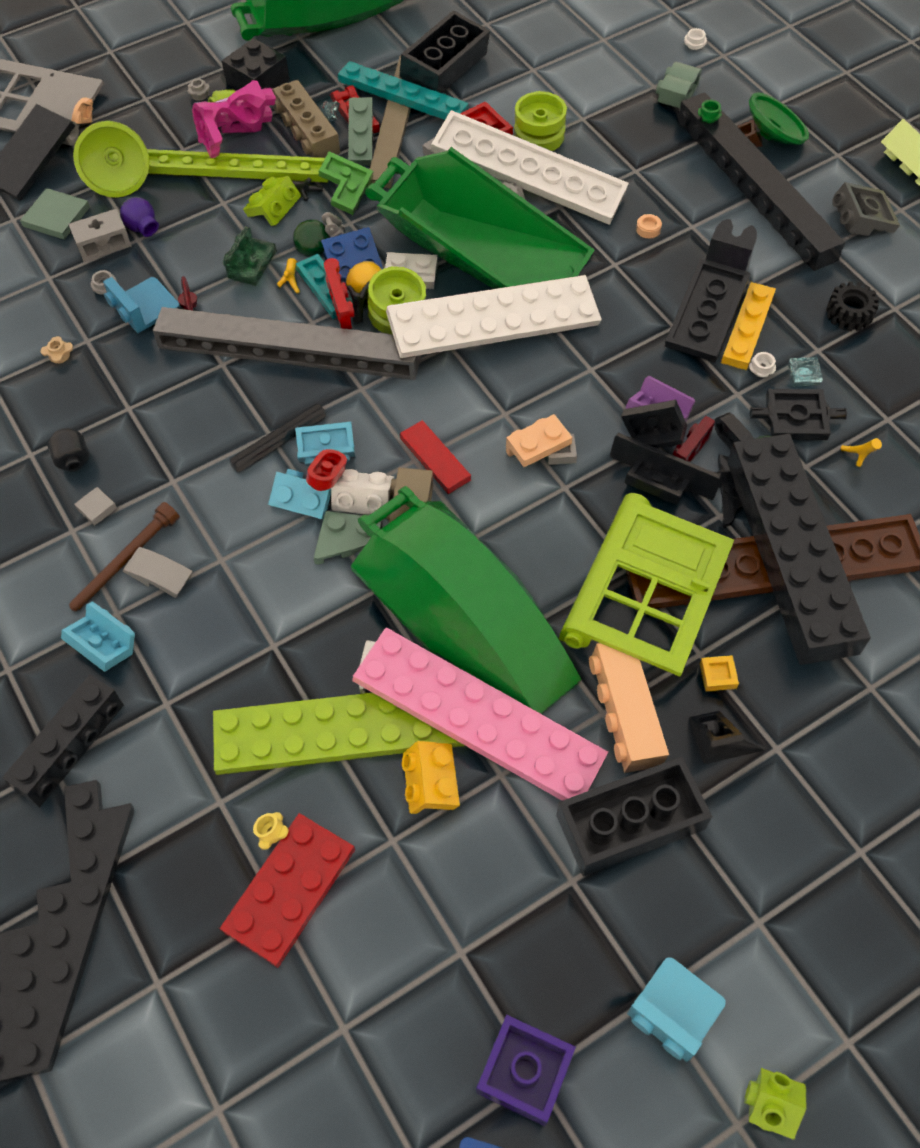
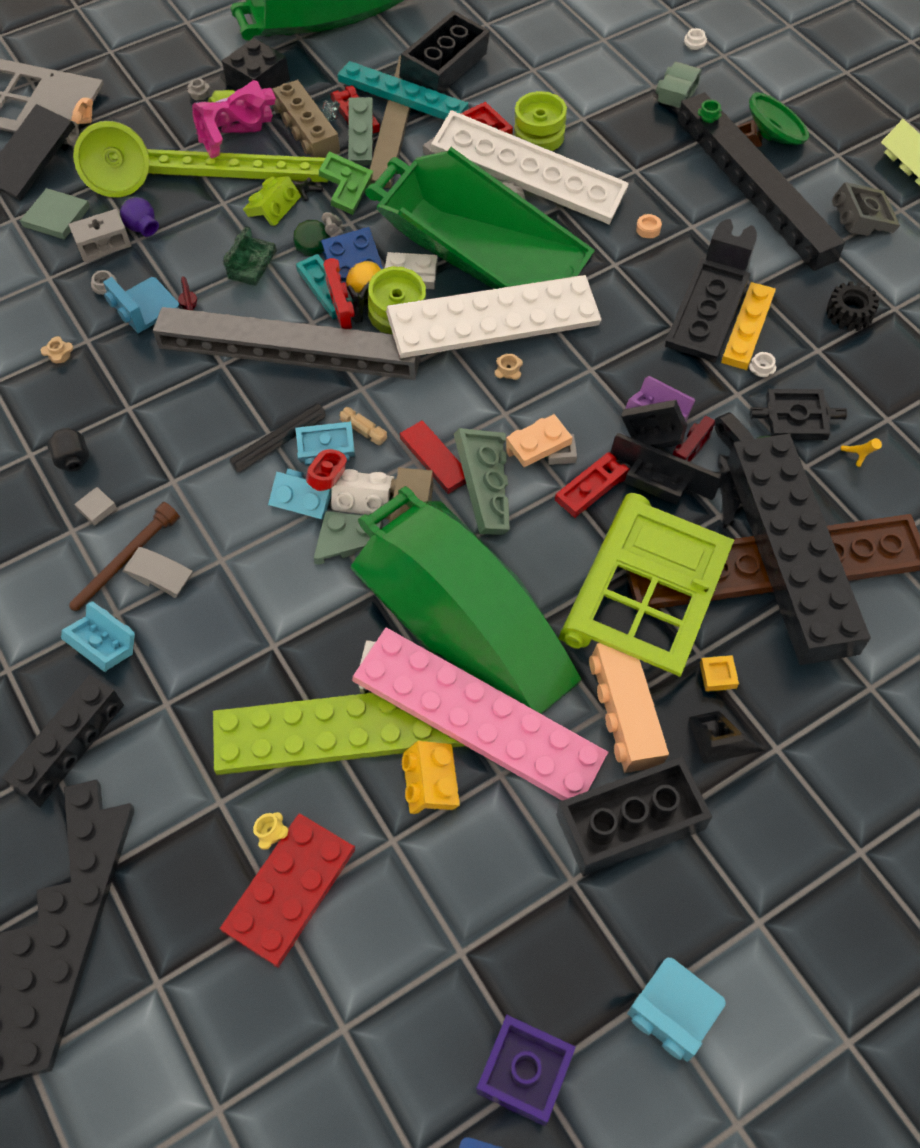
yellow bar [277,258,300,294] -> none
lime brick [744,1068,806,1140] -> none
clear light blue plate [788,357,823,386] -> none
none -> tan axle [339,407,387,445]
none -> sand green wing [454,428,510,535]
none -> tan plate [495,354,523,380]
none -> red plate [555,452,630,518]

